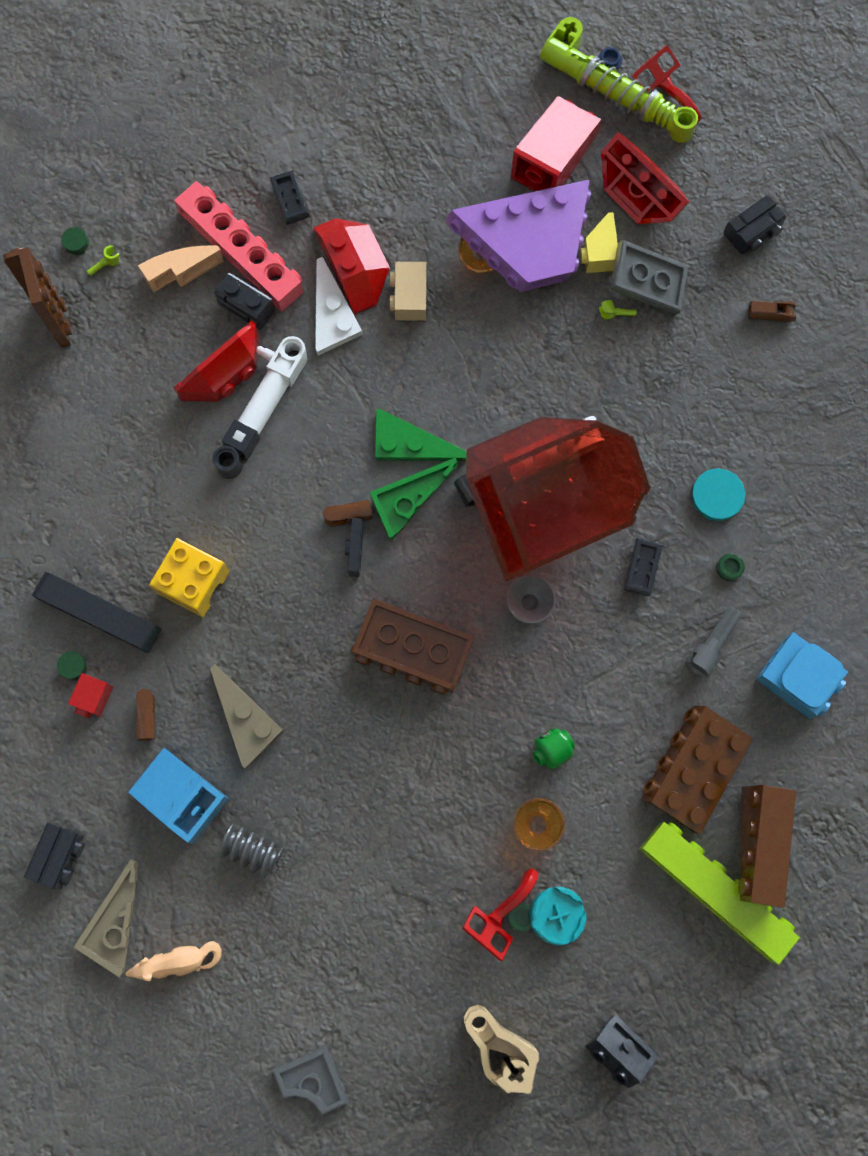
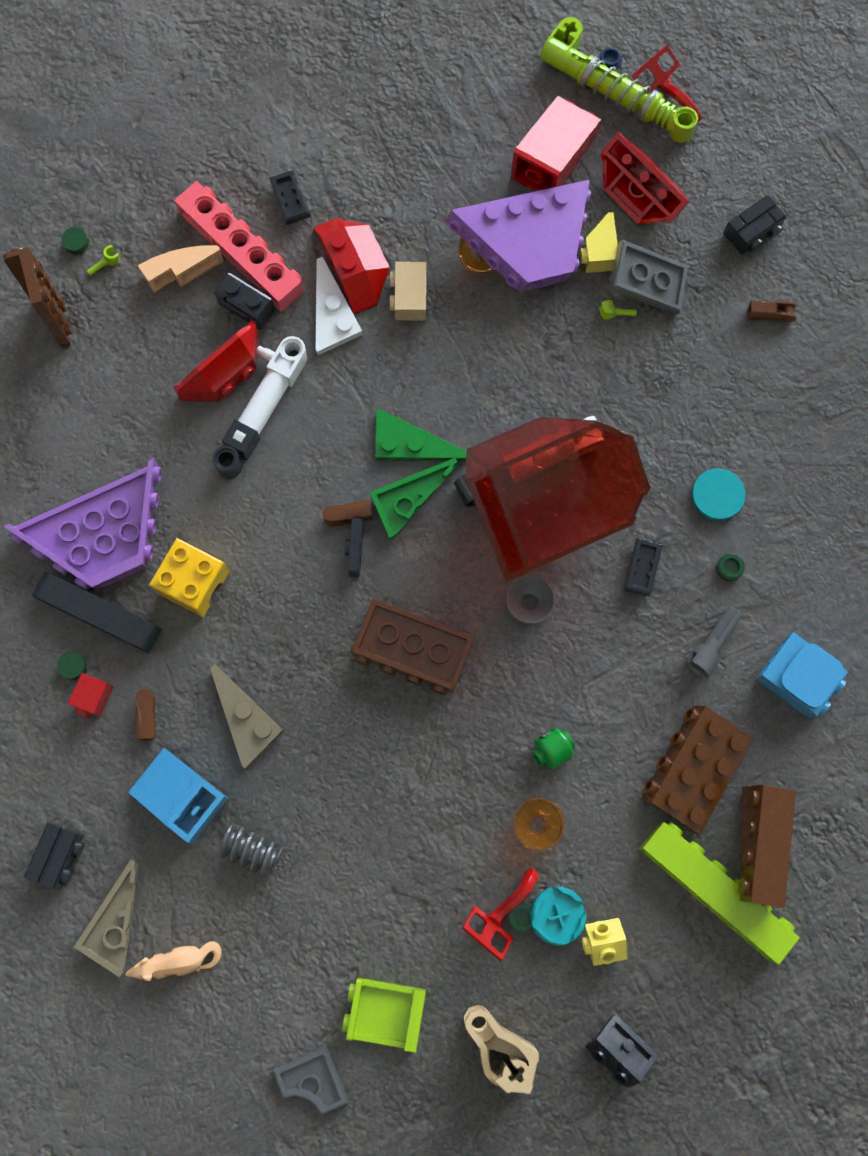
none -> medium lavender piece [3,458,162,591]
none -> lime panel [342,978,426,1053]
none -> light yellow brick [582,918,627,966]

